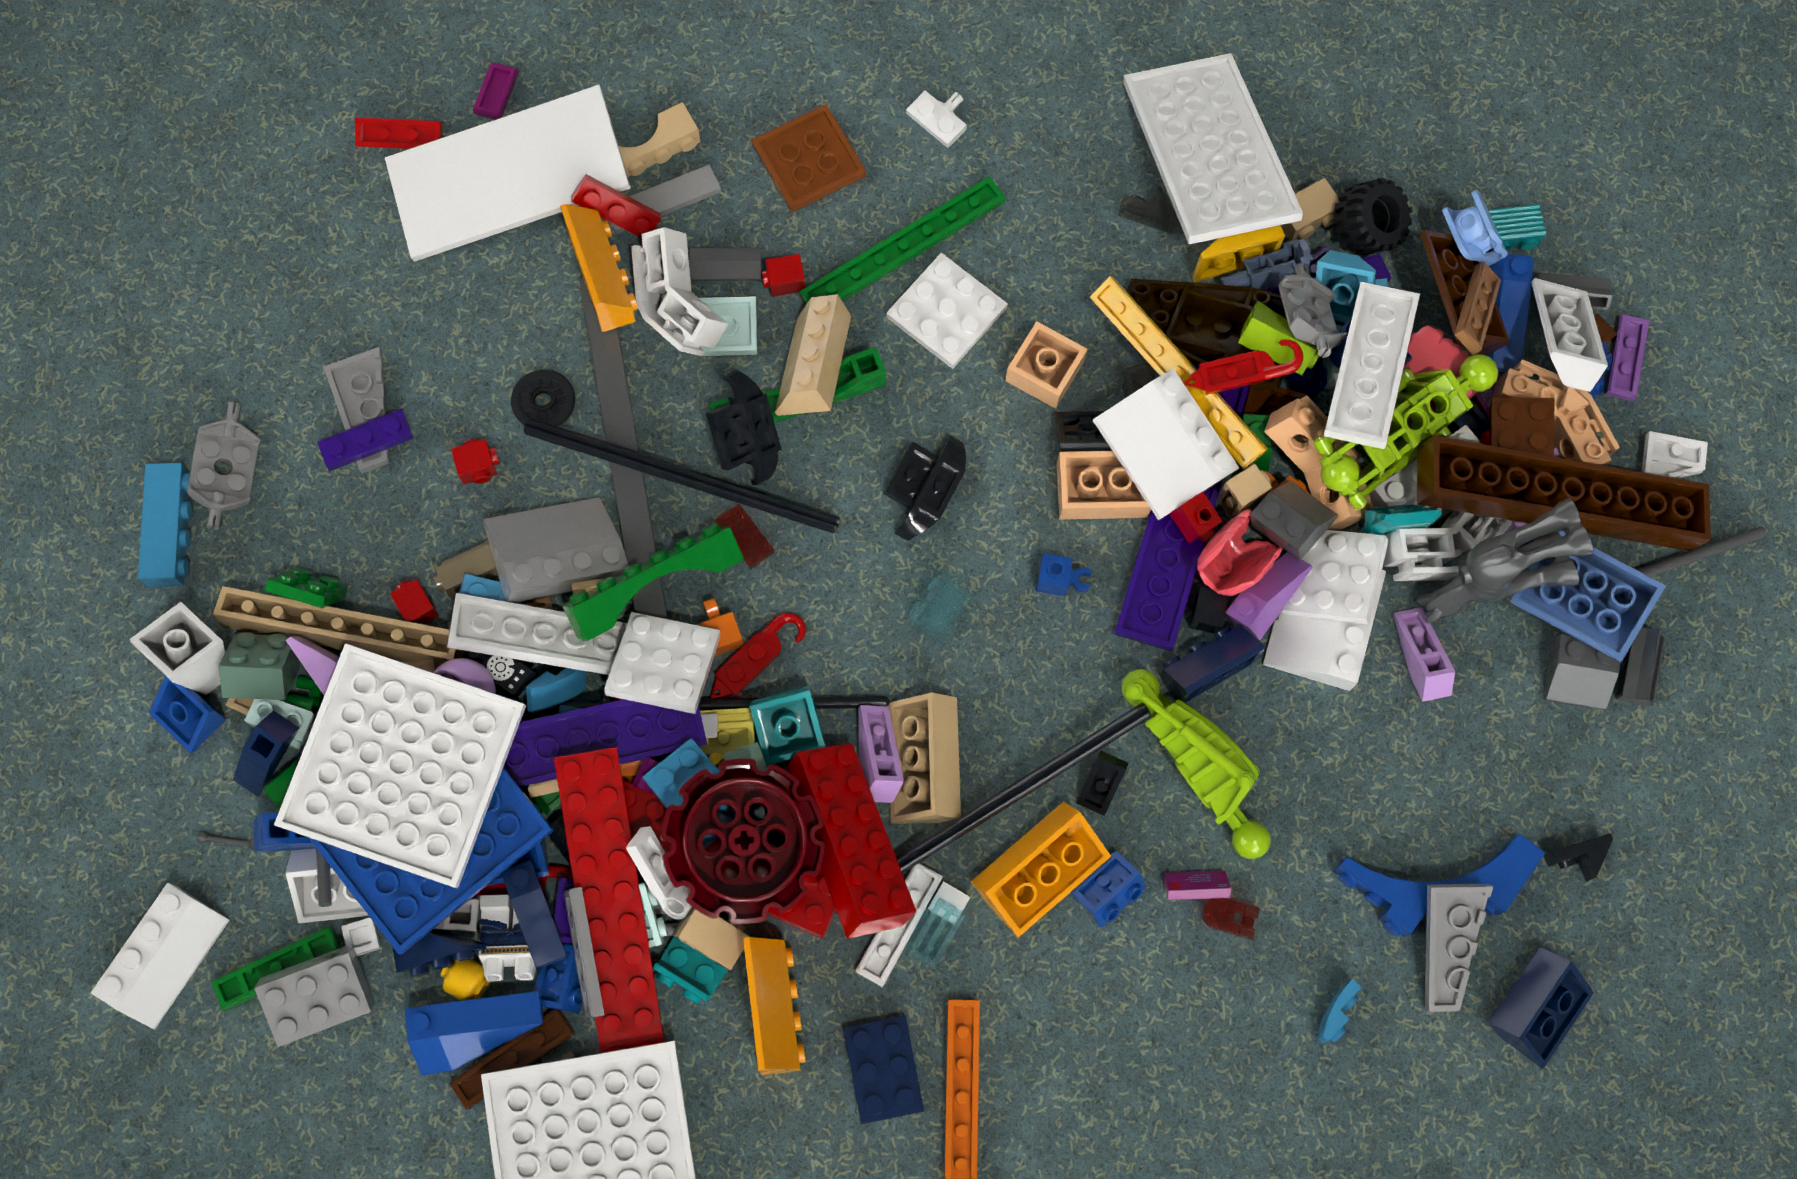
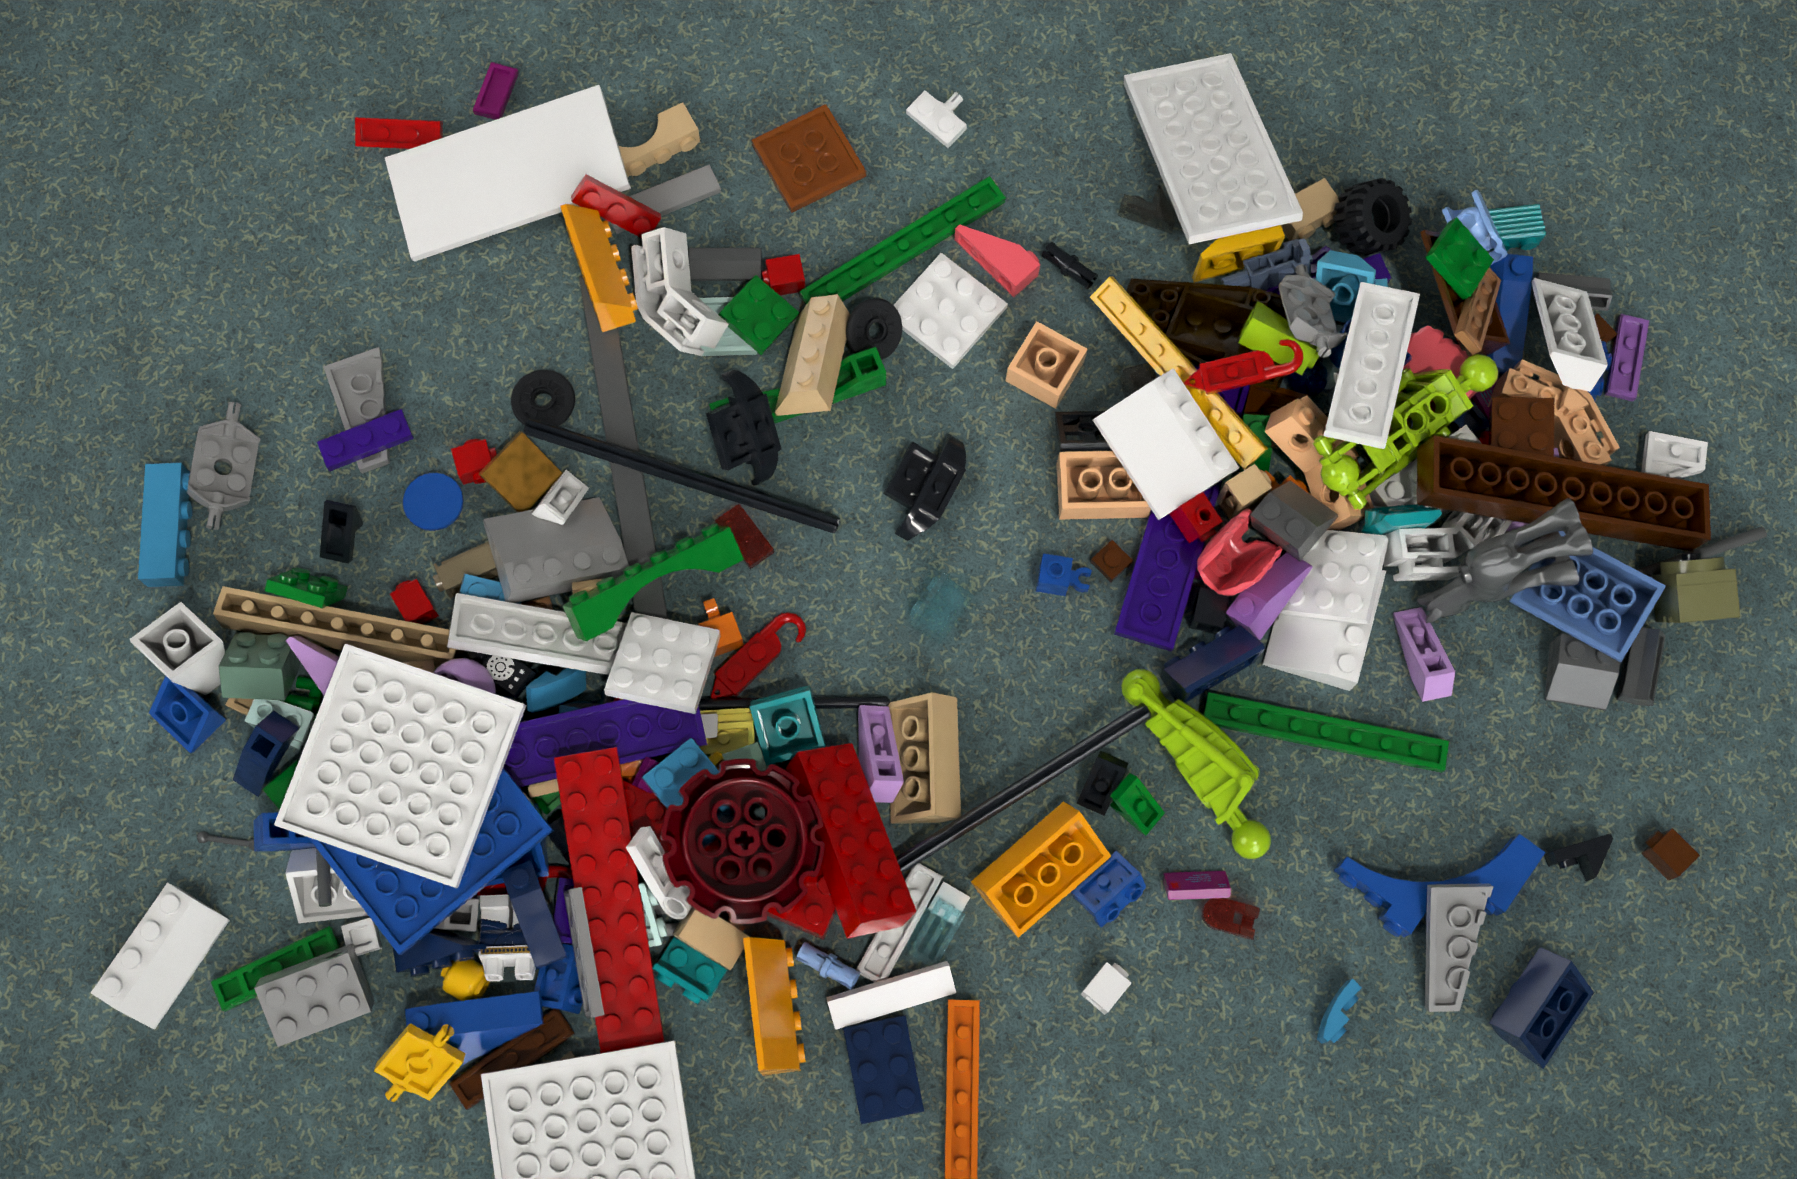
none -> black slope [320,500,363,564]
none -> yellow plate [374,1023,466,1102]
none -> blue piece [403,473,464,531]
none -> pearl gold tile [479,431,563,513]
none -> white slope [532,470,589,525]
none -> green plate [718,275,800,356]
none -> light blue pin [796,942,861,990]
none -> white tile [826,961,956,1030]
none -> black wheel [846,298,902,360]
none -> coral slope [954,225,1041,297]
none -> black pin [1041,242,1098,289]
none -> white brick [1081,962,1131,1015]
none -> reddish brown plate [1090,540,1133,582]
none -> green slope [1110,773,1165,836]
none -> green plate [1203,692,1449,773]
none -> green plate [1425,217,1494,300]
none -> reddish brown brick [1641,828,1700,881]
none -> olive piece [1651,553,1740,623]

